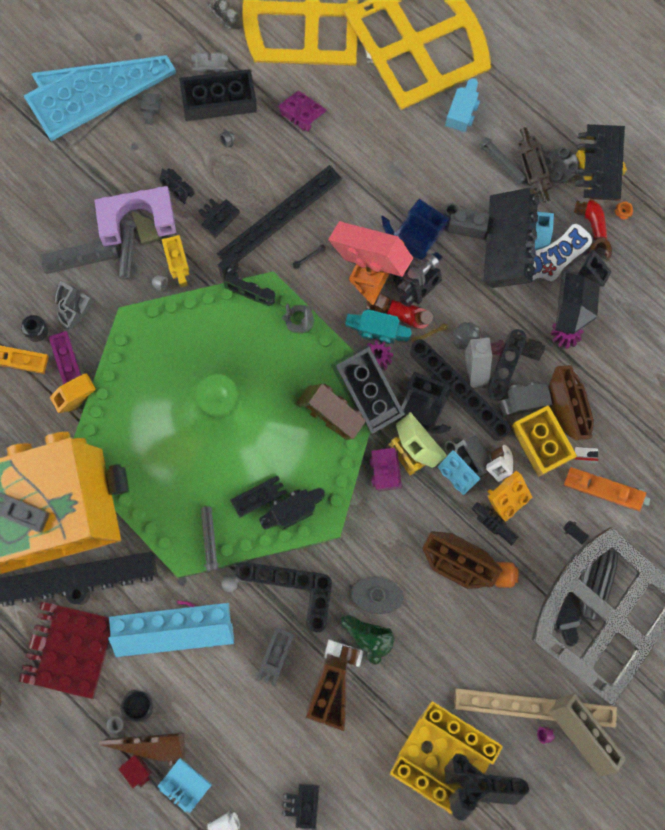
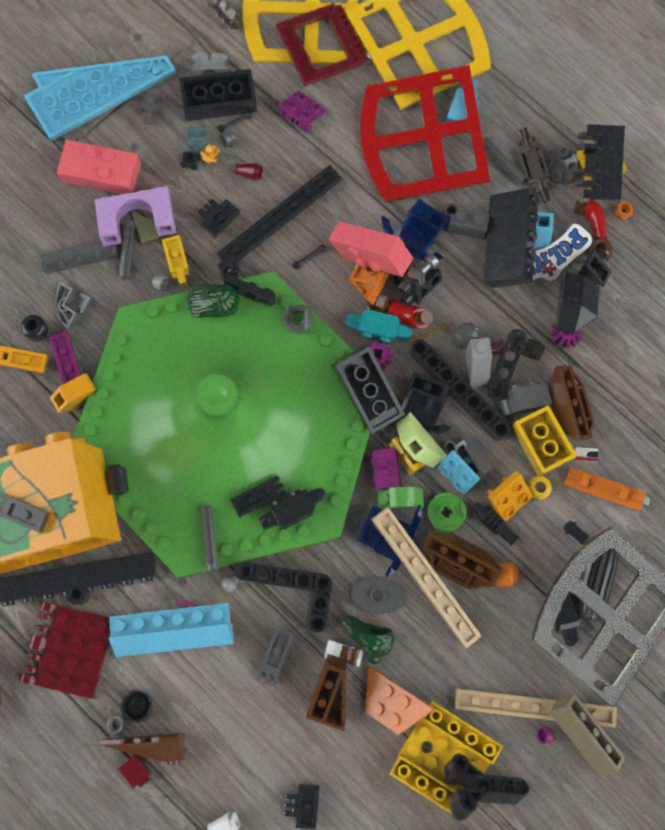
medium azure hinge [158,758,212,814] -> none
black hinge [159,168,195,205] -> none
reddish brown wedge [295,384,366,440] -> none
white leg [486,445,513,482] -> none
none -> coral brick [57,140,141,194]
none -> black plate [180,151,200,170]
none -> dark green hair [186,283,240,318]
none -> clear light blue slope [187,126,208,154]
none -> light orange plate [200,144,220,164]
none -> black hinge [218,111,252,133]
none -> dark red cone [235,162,263,181]
none -> dark red hinge [276,3,368,87]
none -> clear blue piece [356,505,423,577]
none -> red window [360,65,490,202]
none -> orange wing [365,667,436,735]
none -> tan plate [371,507,481,649]
none -> bright green brick [378,487,424,511]
none -> bright green plate [427,492,466,532]
none -> yellow piece [527,476,552,501]

